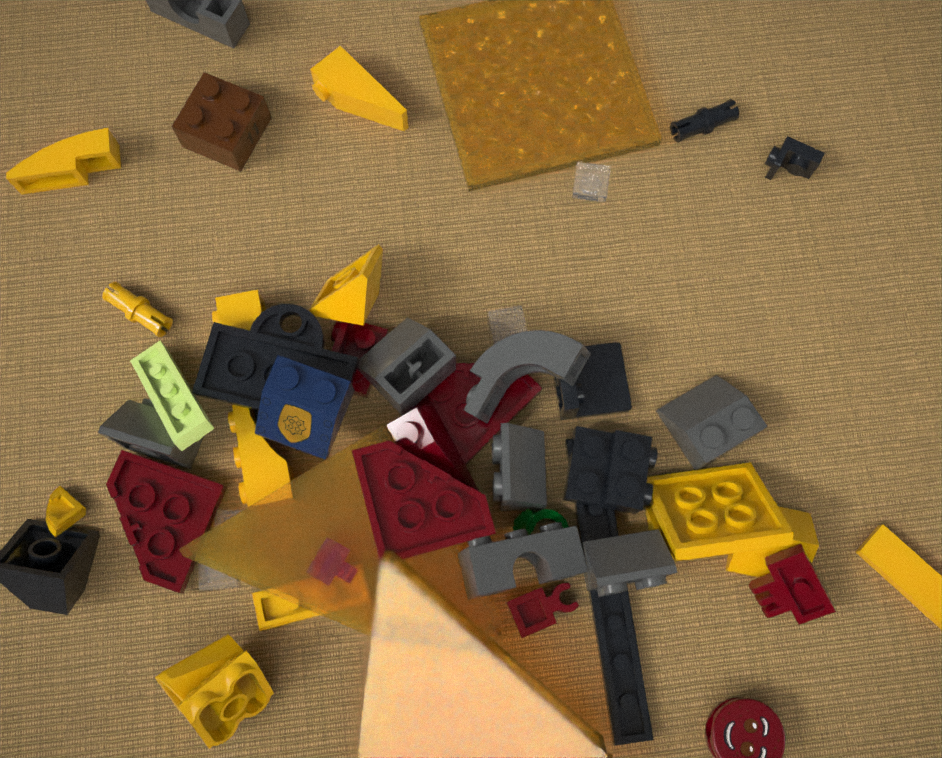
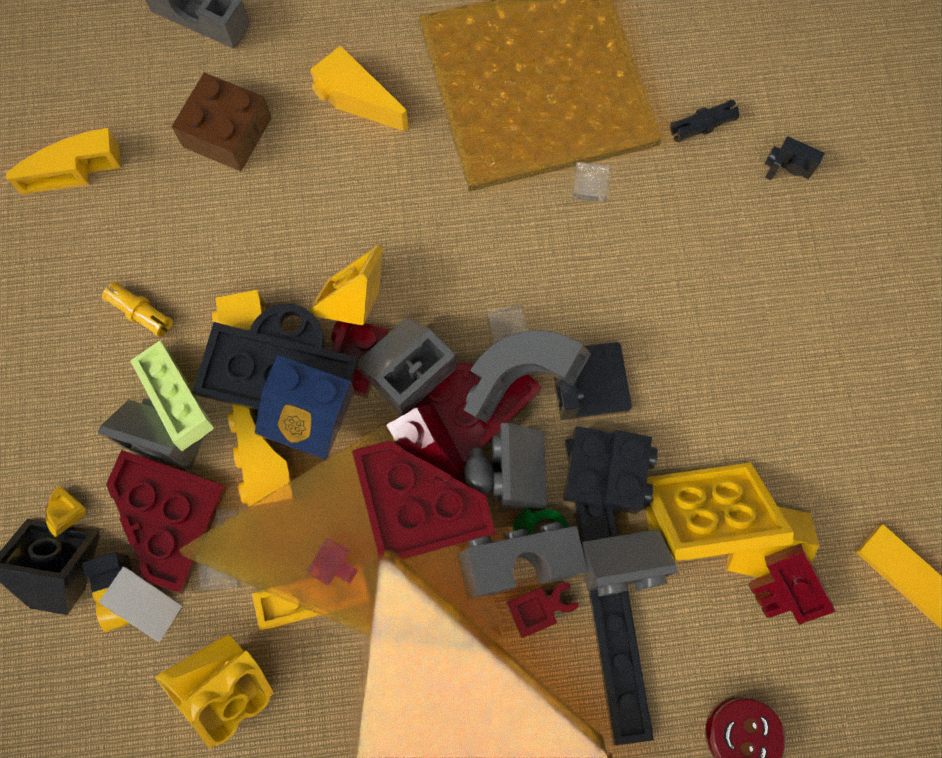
dark grey slope [656,375,768,470] -> none
none -> black leg [82,552,132,632]
none -> white sticker [99,566,182,643]
none -> dark grey cylinder [463,448,494,495]

